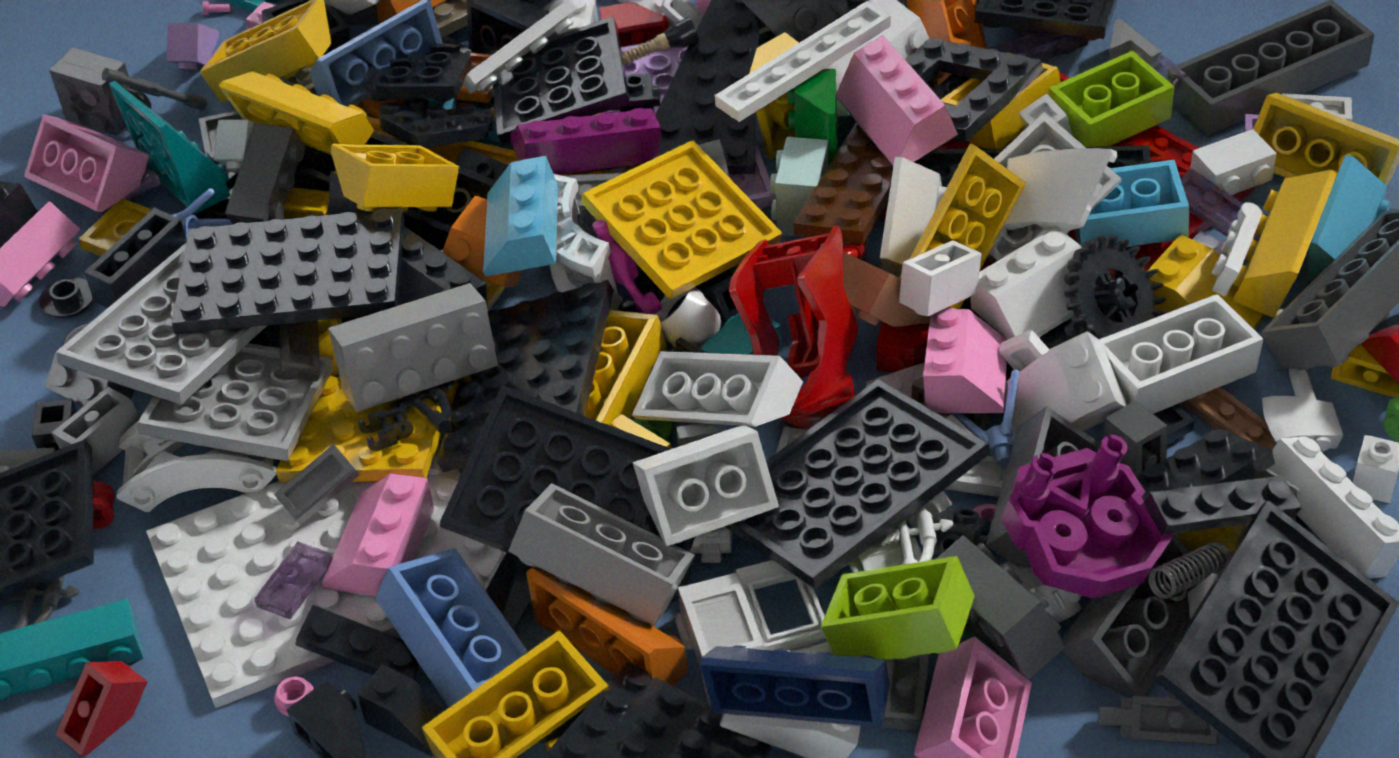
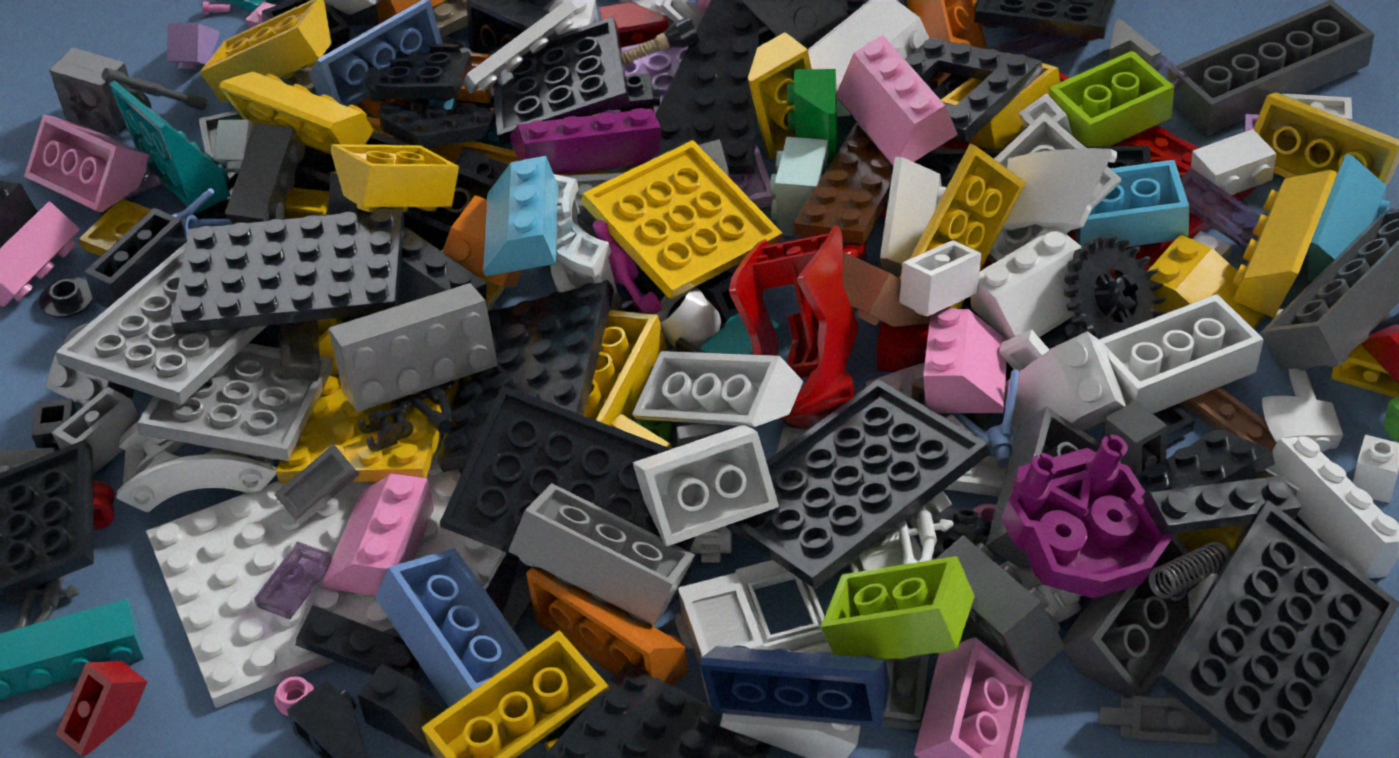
white plate [715,1,891,122] -> none
white plate [1211,203,1262,297] -> none

